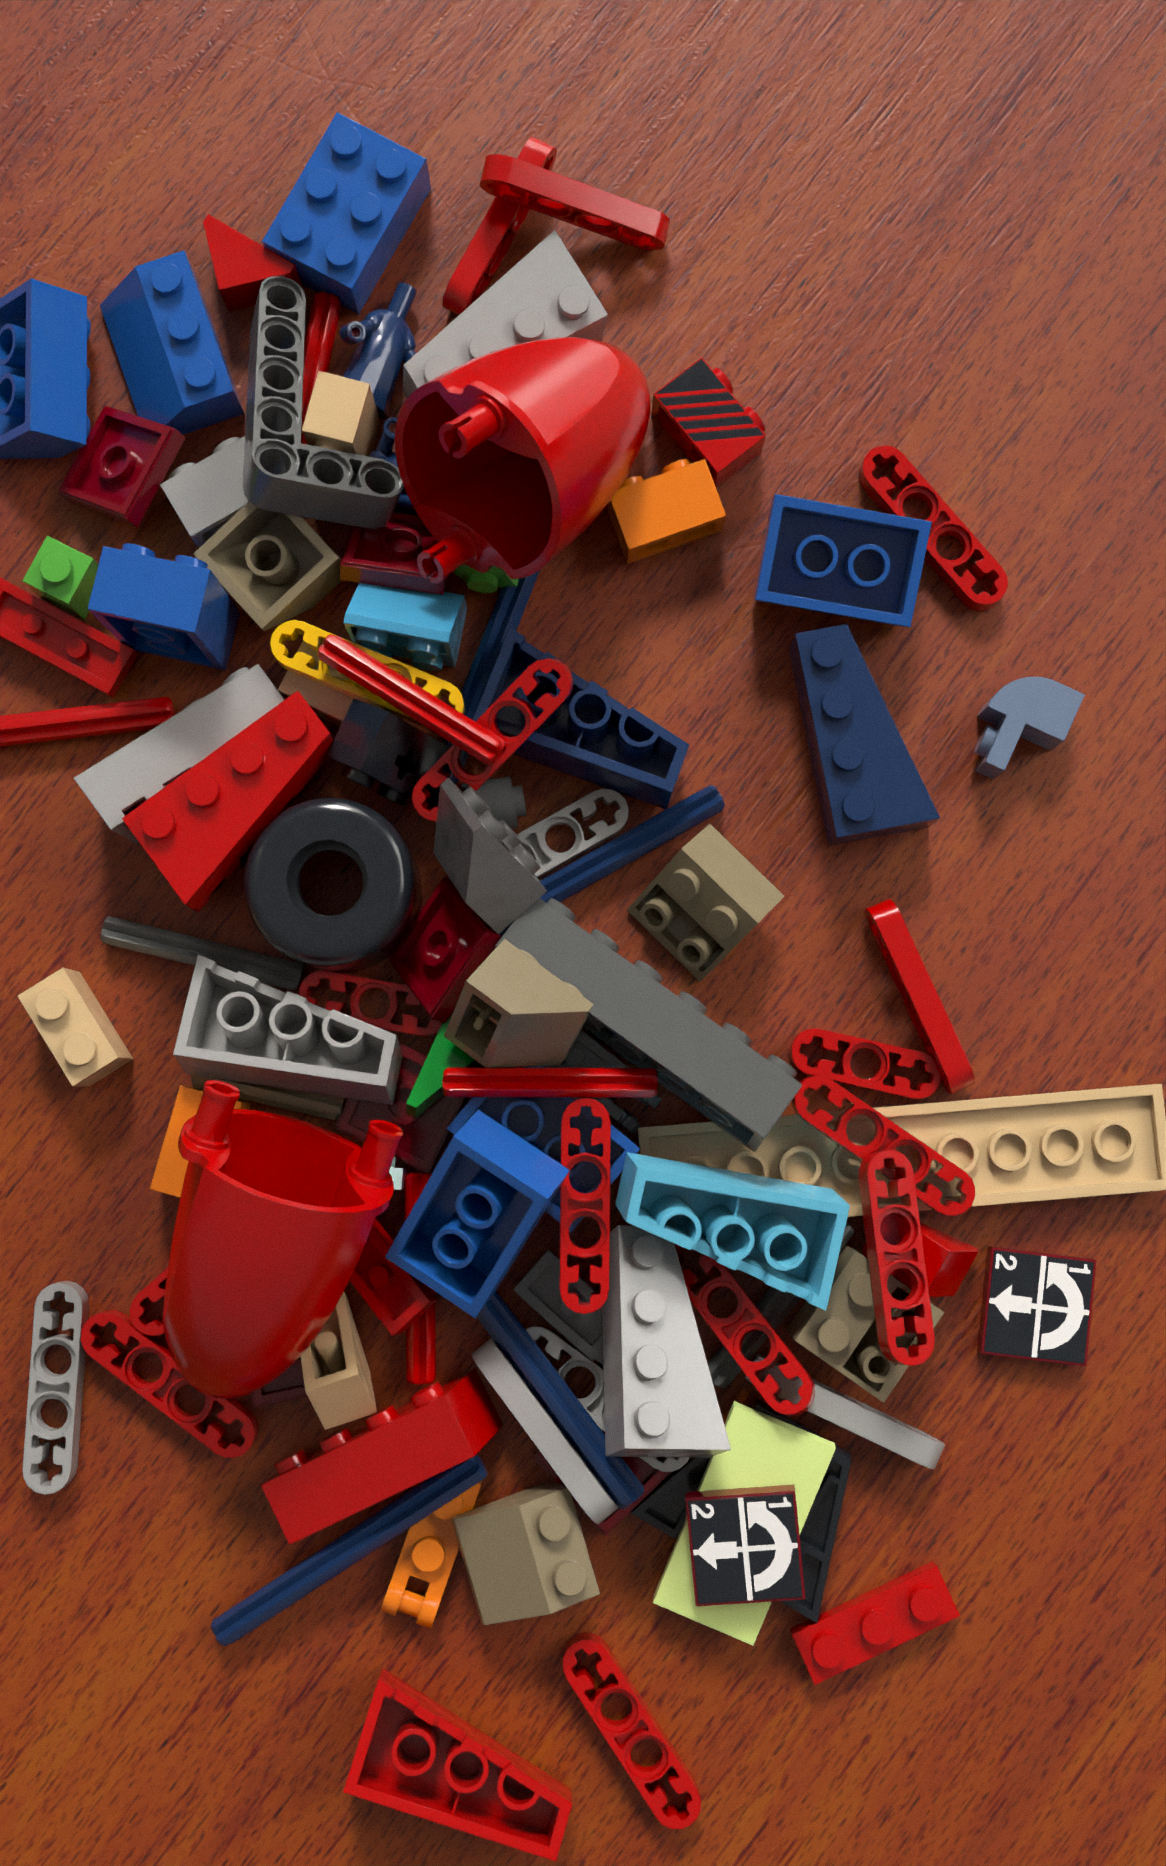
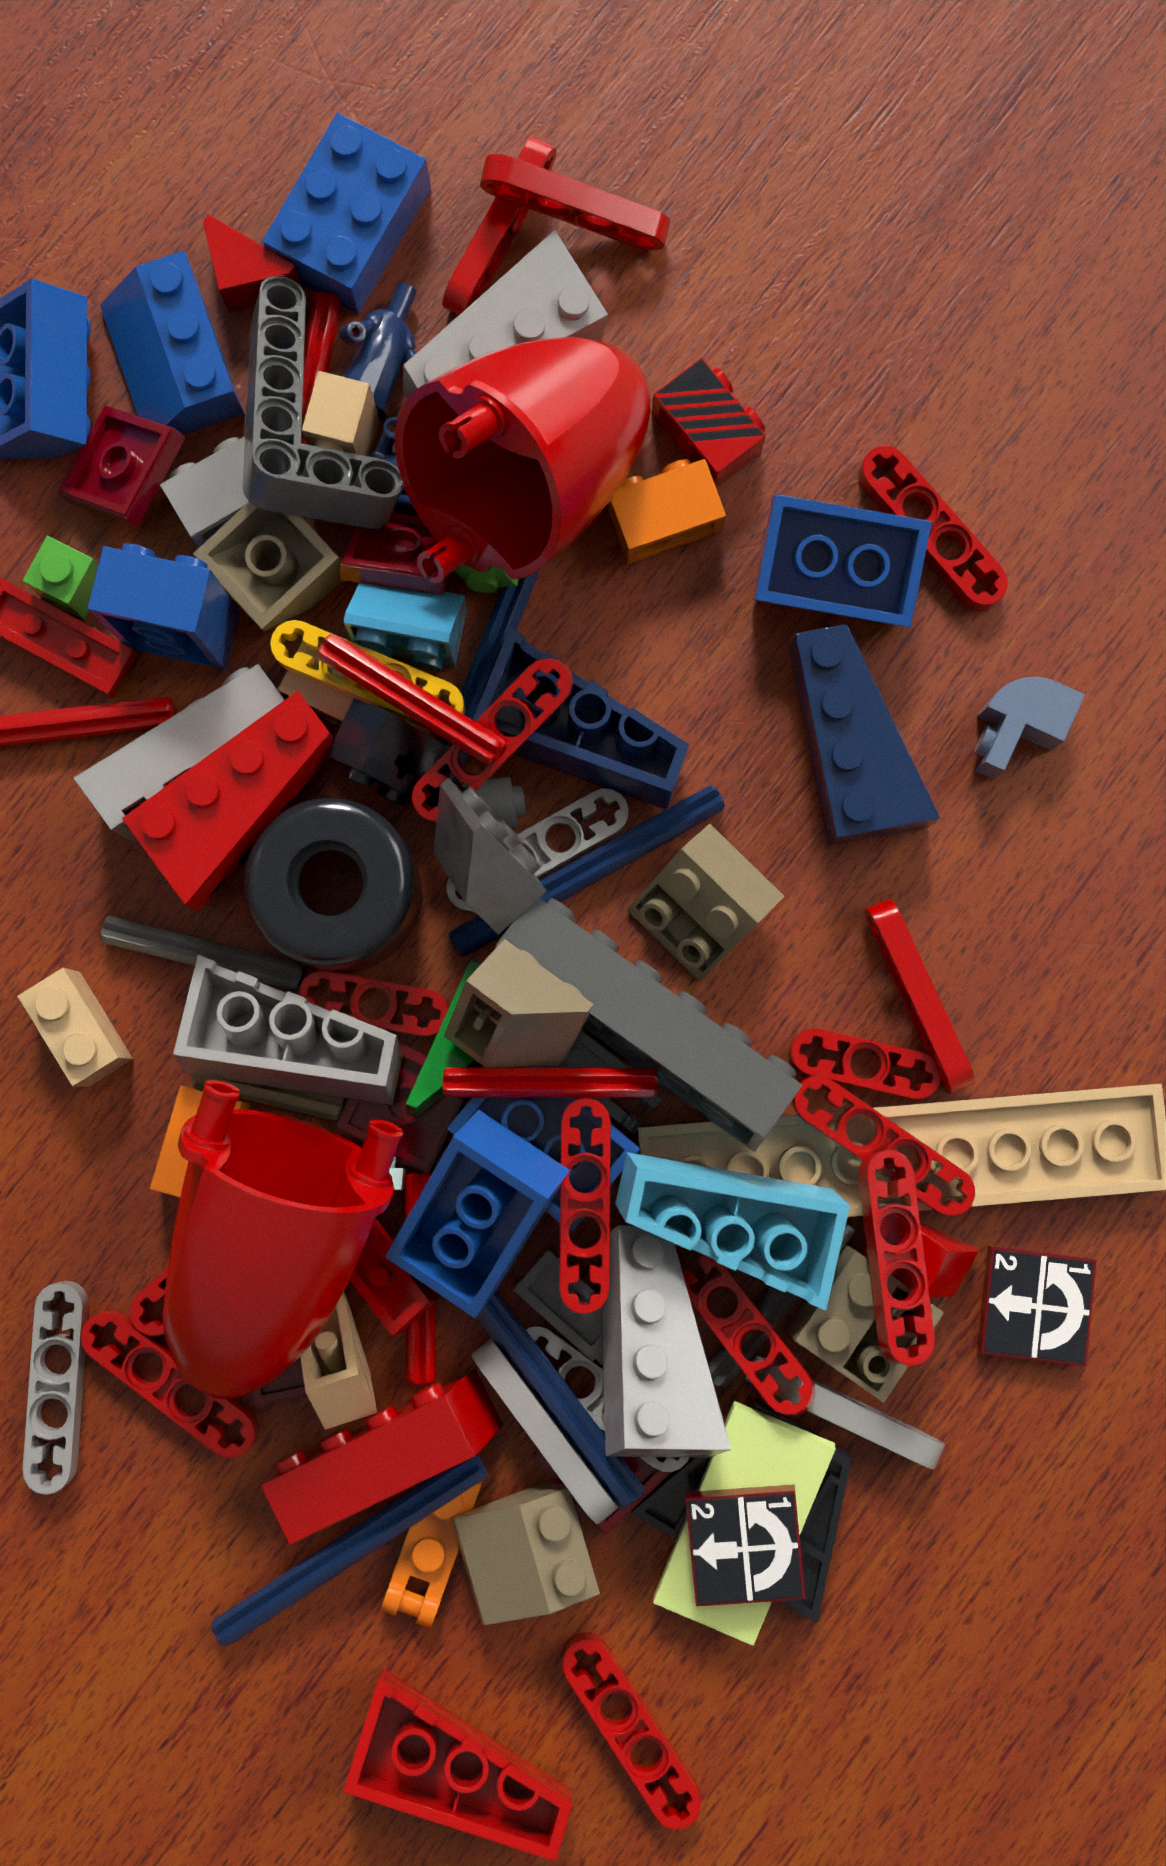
dark red tile [389,877,502,1023] -> none
red plate [790,1561,960,1685] -> none

